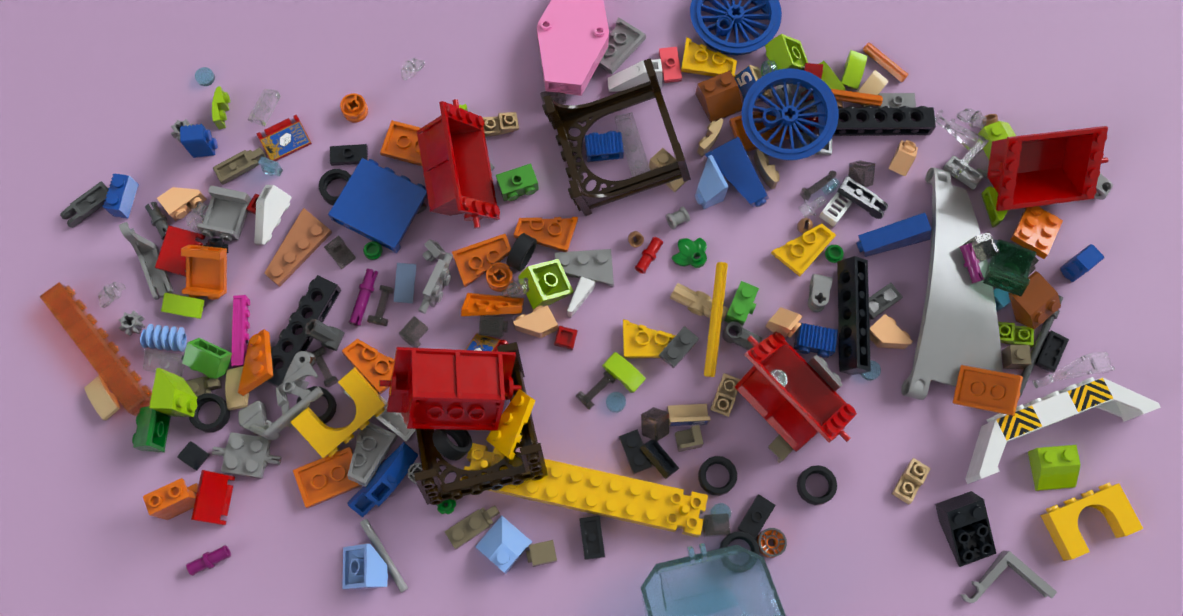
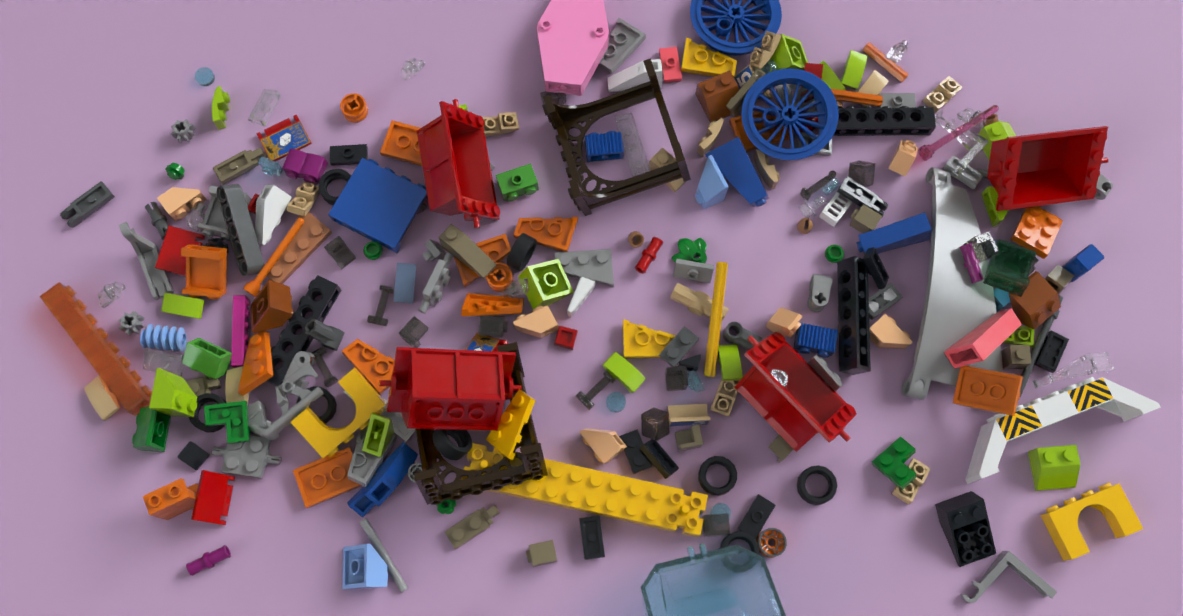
blue brick [103,173,139,219] -> none
blue brick [180,124,218,158] -> none
magenta pin [348,268,378,326] -> none
light blue slope [475,516,532,574] -> none
light grey bush [666,206,690,229] -> none
bright green brick [724,281,759,327] -> none
yellow wing [771,223,836,277] -> none
clear light blue tile [860,360,881,381] -> none
none -> green plate [165,163,185,180]
none -> green plate [204,401,250,444]
none -> dark grey beam [216,184,264,276]
none -> orange piece [243,218,304,297]
none -> dark orange slope [251,280,293,333]
none -> magenta brick [282,149,328,184]
none -> tan slope [287,182,320,217]
none -> lime slope [362,413,394,457]
none -> dark tan slope [439,224,497,279]
none -> light nougat slope [580,428,627,464]
none -> clear smoke panel [665,366,688,391]
none -> light grey plate [673,259,714,283]
none -> black slope [678,355,701,373]
none -> clear light blue plate [686,370,705,393]
none -> lime slope [718,344,743,381]
none -> dark tan hinge [726,68,766,117]
none -> tan slope [749,31,782,69]
none -> dark tan brick [850,204,882,233]
none -> black plate [863,247,889,289]
none -> green plate [872,436,917,490]
none -> clear piece [885,40,908,63]
none -> clear pink piece [918,105,999,161]
none -> tan slope [922,76,962,113]
none -> coral slope [944,308,1022,368]
none -> dark tan brick [1045,265,1074,295]

